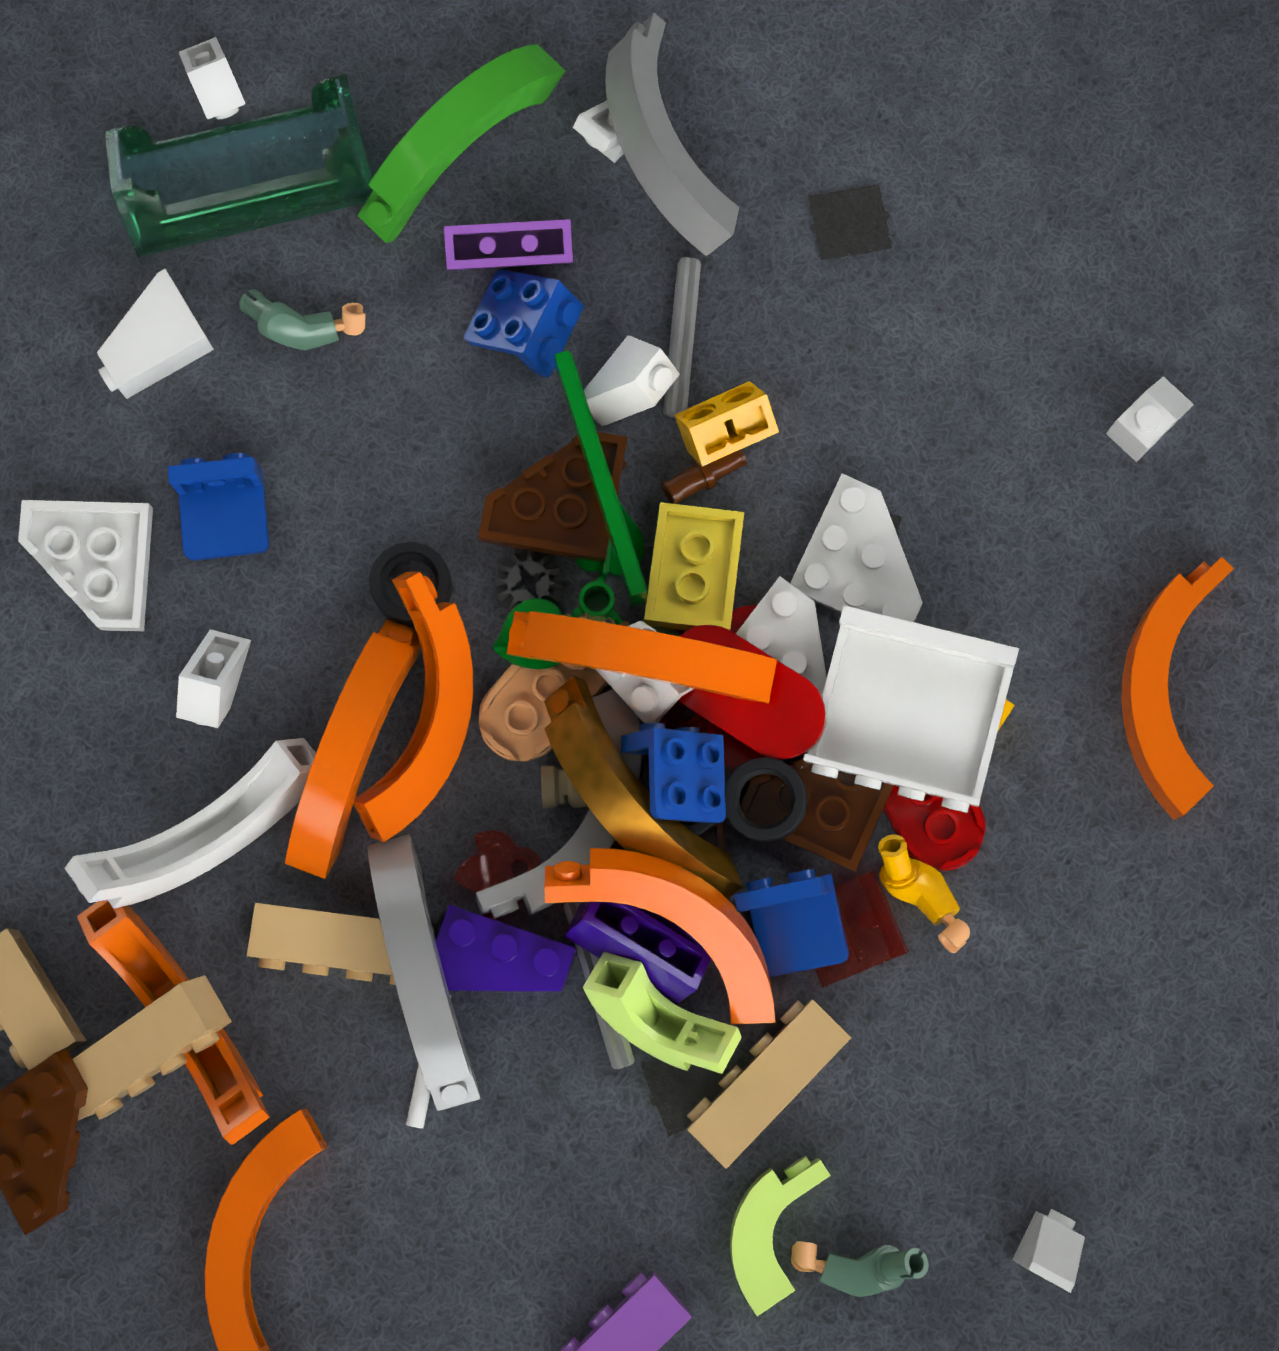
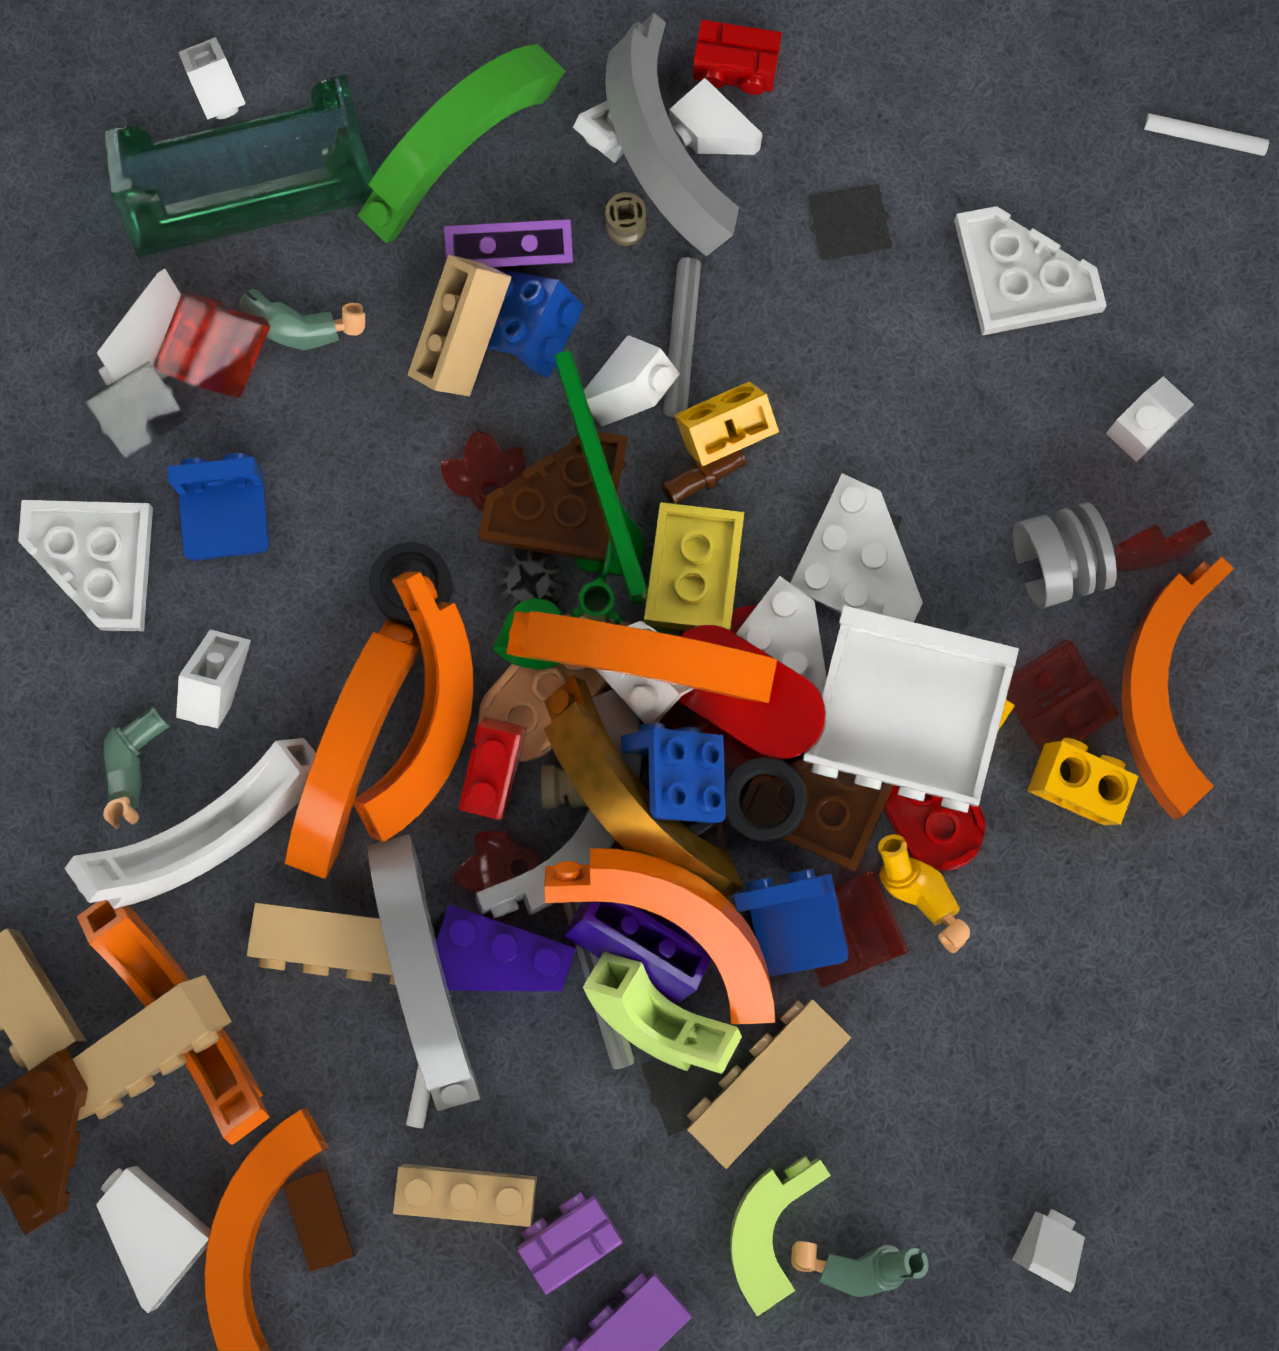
none -> clear smoke piece [85,361,188,458]
none -> white slope [96,1166,211,1313]
none -> sand green arm [103,705,170,829]
none -> clear red slope [153,292,271,398]
none -> reddish brown tile [283,1169,355,1273]
none -> tan brick [393,1164,537,1227]
none -> tan brick [408,254,512,396]
none -> clear red plate [441,431,526,511]
none -> red brick [459,717,527,820]
none -> medium lavender brick [517,1192,623,1295]
none -> dark tan wheel [605,192,647,246]
none -> white slope [669,78,762,155]
none -> red brick [693,19,782,95]
none -> white plate [954,206,1107,335]
none -> clear red slope [1006,640,1119,753]
none -> light grey wheel [1012,502,1117,609]
none -> yellow brick [1027,738,1139,825]
none -> clear red slope [1114,519,1212,572]
none -> white bar [1144,113,1269,156]

